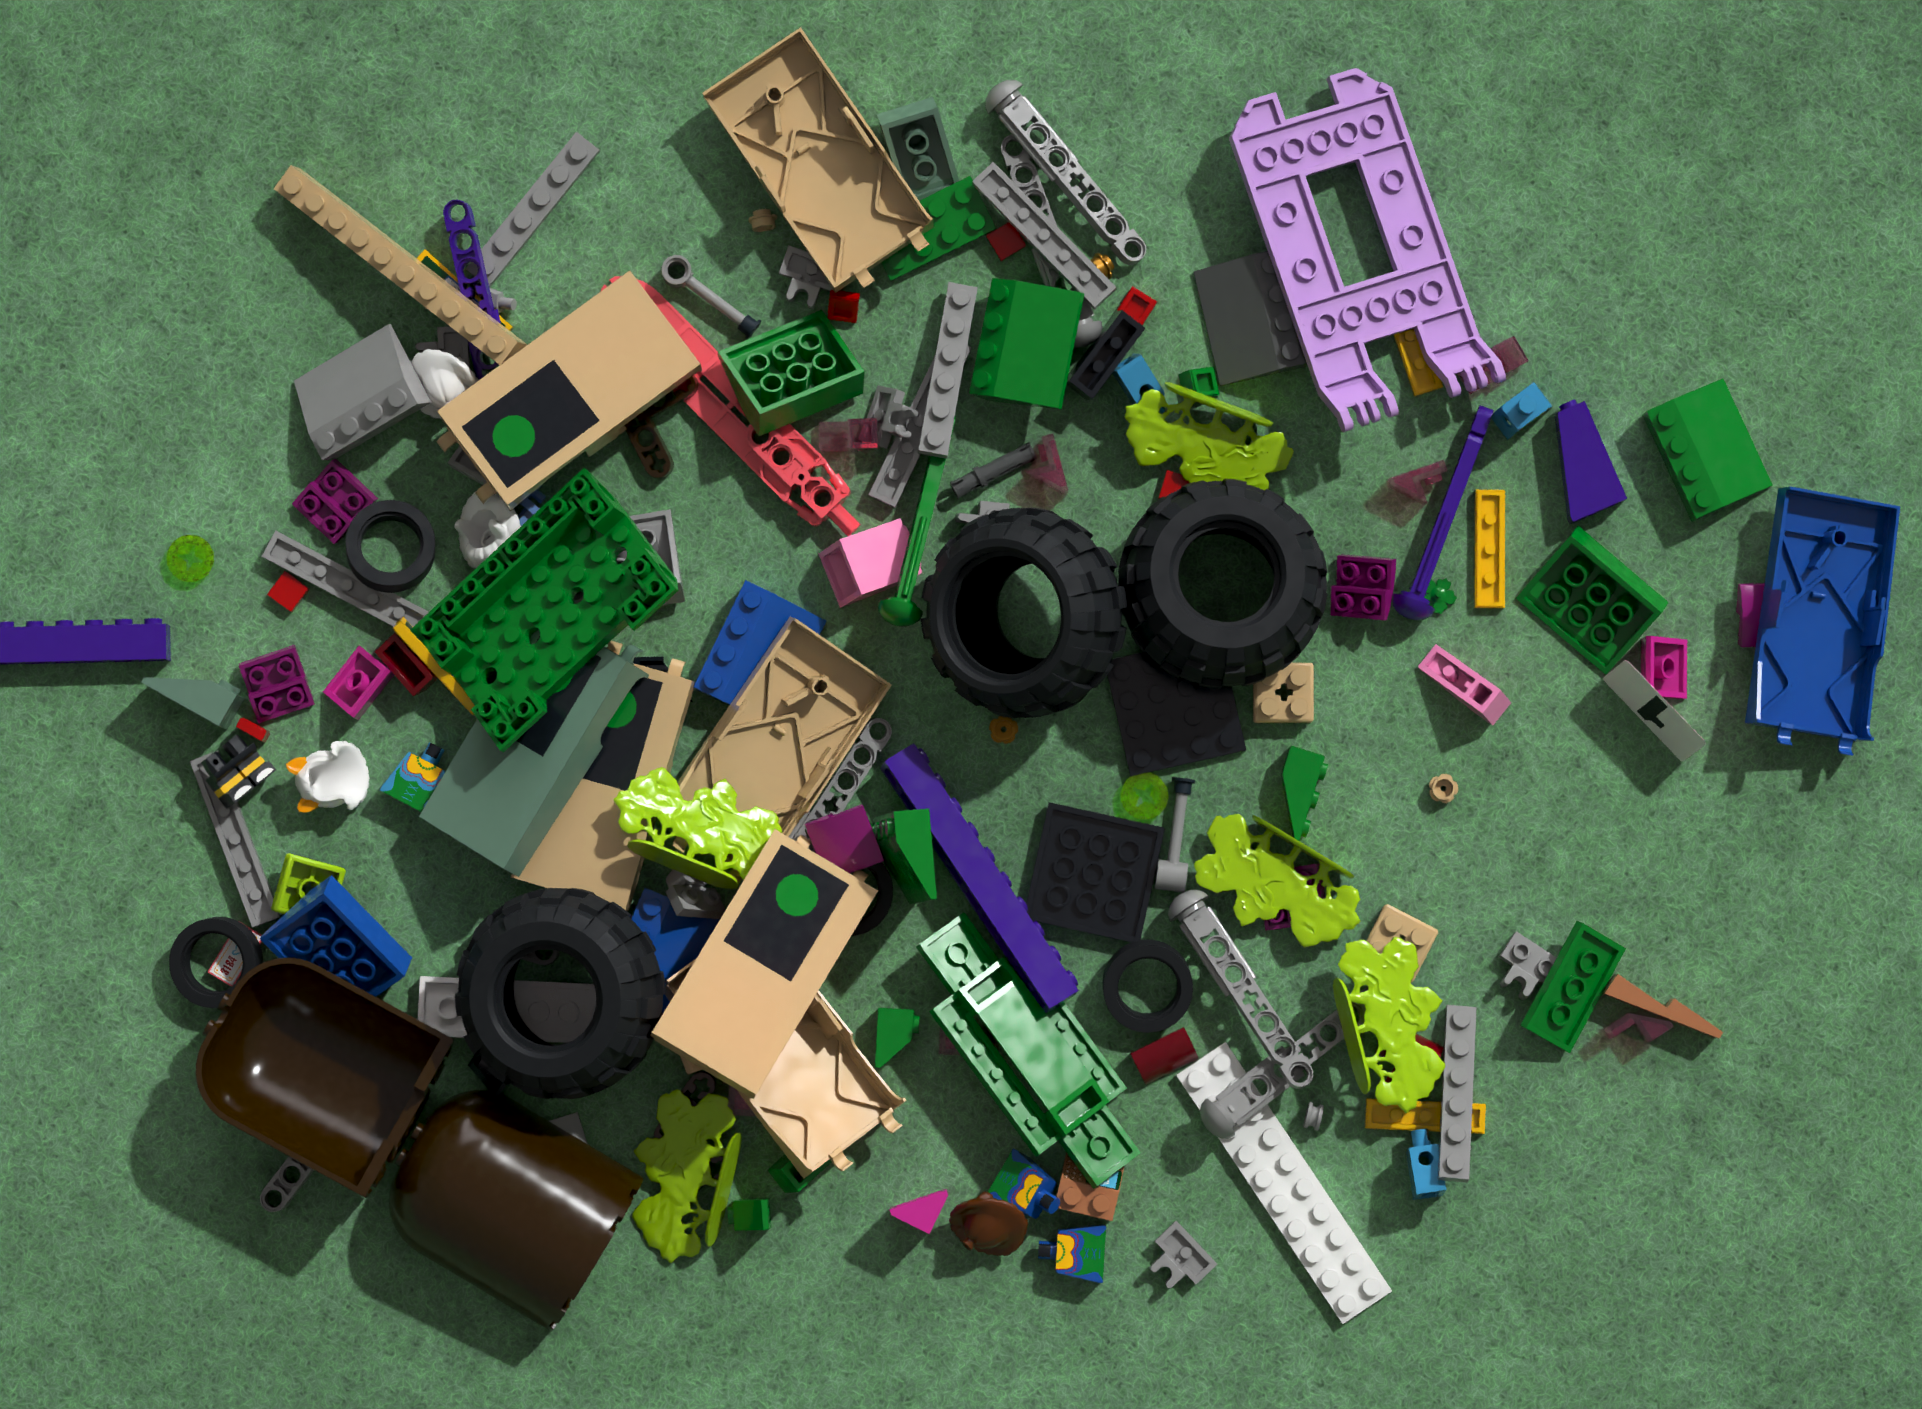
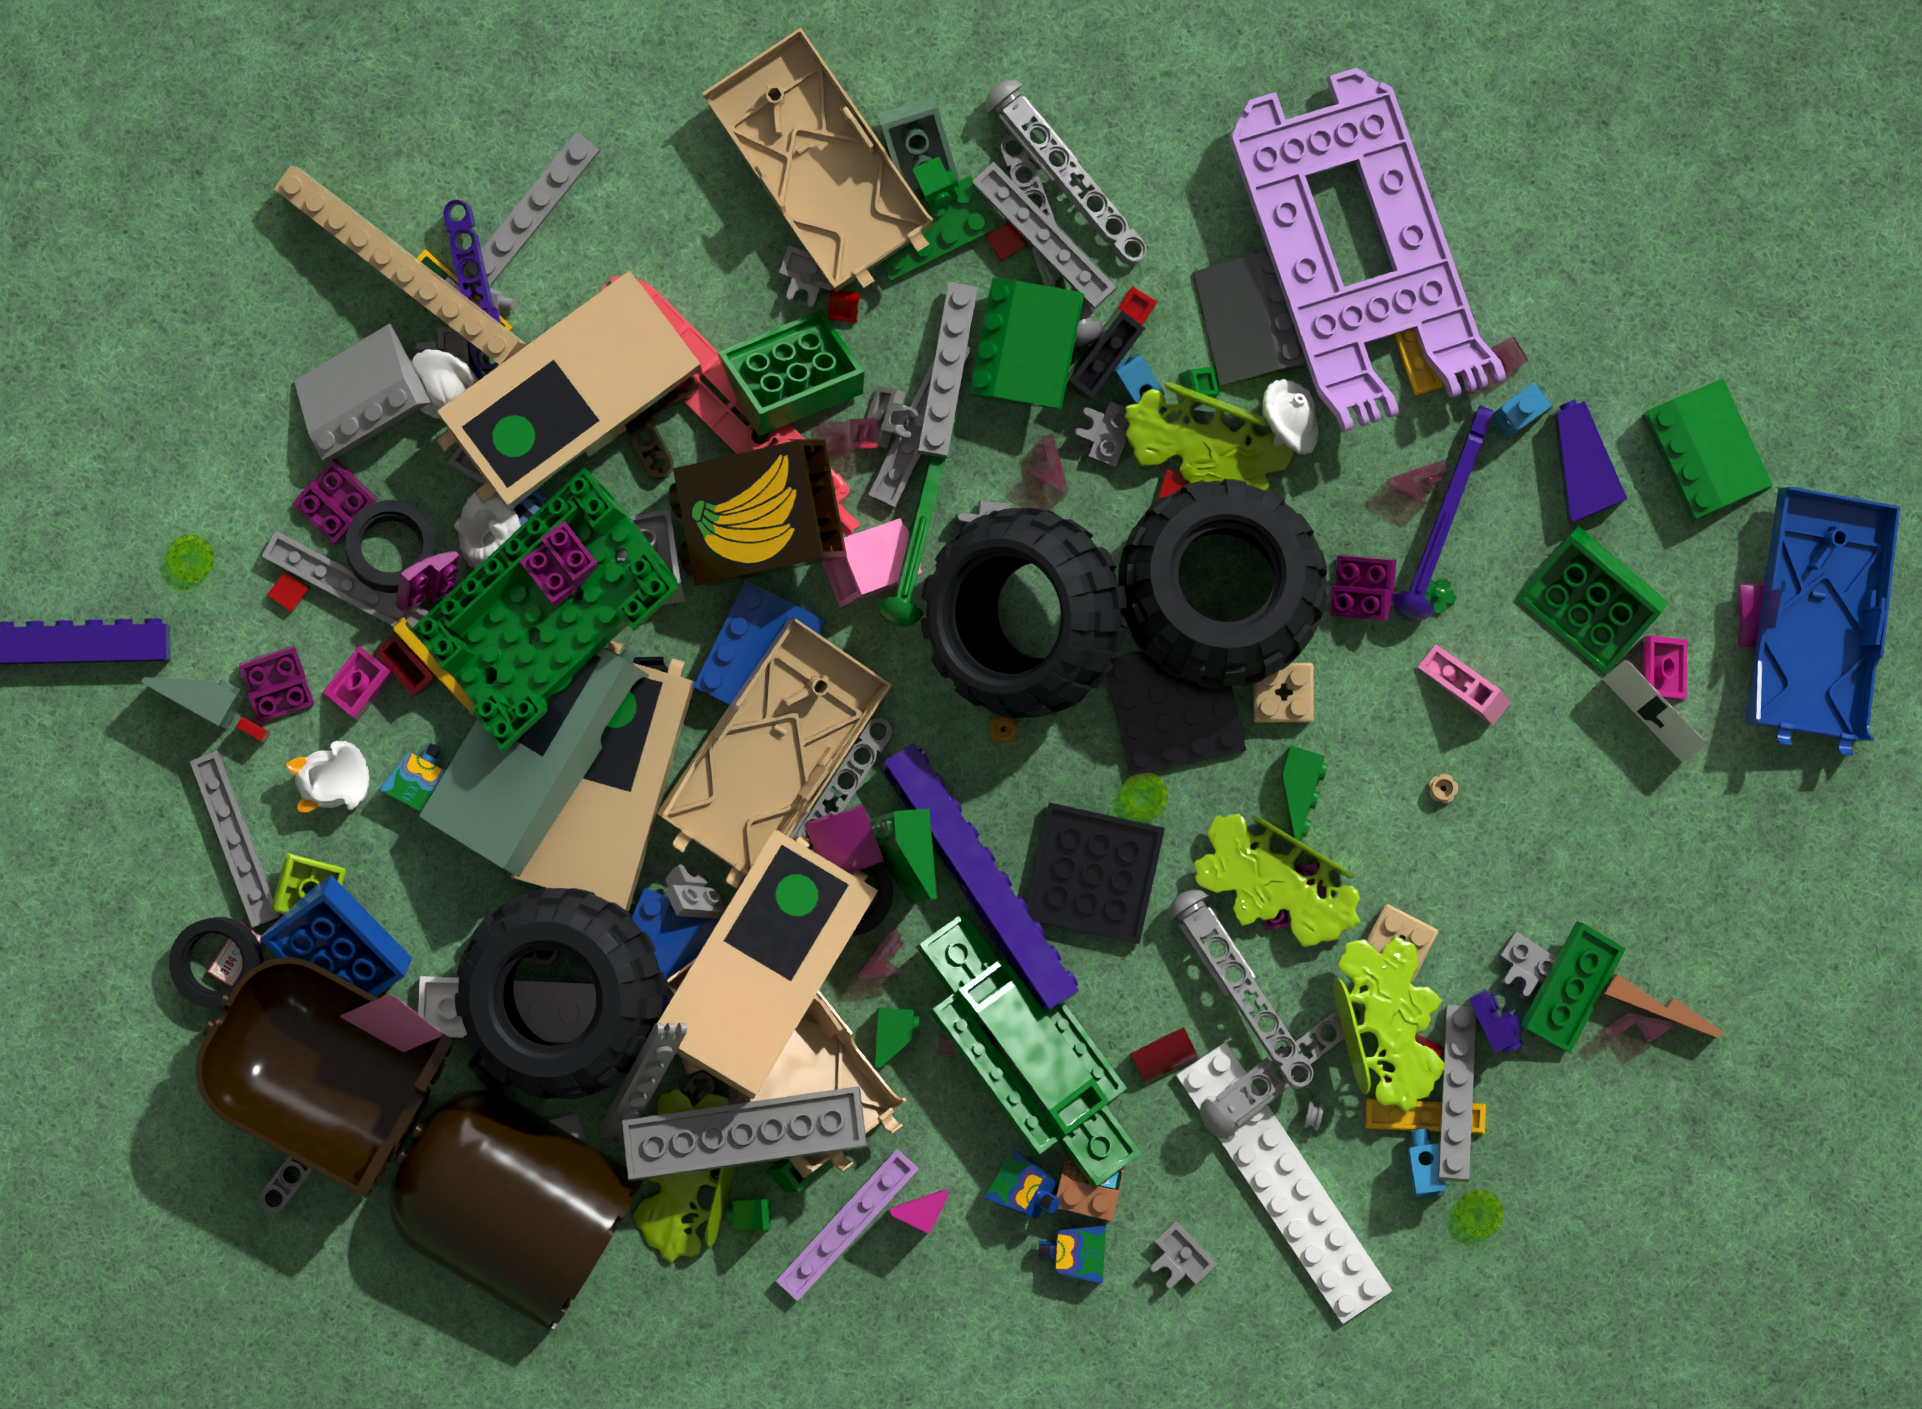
black hips [201,735,276,809] -> none
lime plant [613,767,782,889] -> none
light grey piece [662,255,762,340] -> none
tan plate [748,209,777,232] -> none
reddish brown piece [949,1191,1028,1256] -> none
dark grey pin [950,442,1037,499] -> none
pearl gold plate [1090,253,1114,279] -> none
black tyre [1102,939,1193,1033] -> none
light grey piece [1155,777,1195,893] -> none
yellow tile [1474,489,1505,609] -> none
none -> bright pink sticker [340,994,442,1052]
none -> magenta slope [396,551,460,613]
none -> magenta slope [520,521,599,607]
none -> light grey hinge [599,1023,687,1143]
none -> light grey plate [622,1086,867,1181]
none -> dark brown brick [669,439,847,586]
none -> lavender plate [776,1148,919,1301]
none -> clear pink slope [858,928,904,980]
none -> green brick [912,157,959,210]
none -> light grey plate [1072,401,1130,467]
none -> white piece [1263,379,1318,455]
none -> clear neon green gear [1456,1189,1504,1237]
none -> dark purple plate [1469,988,1524,1054]

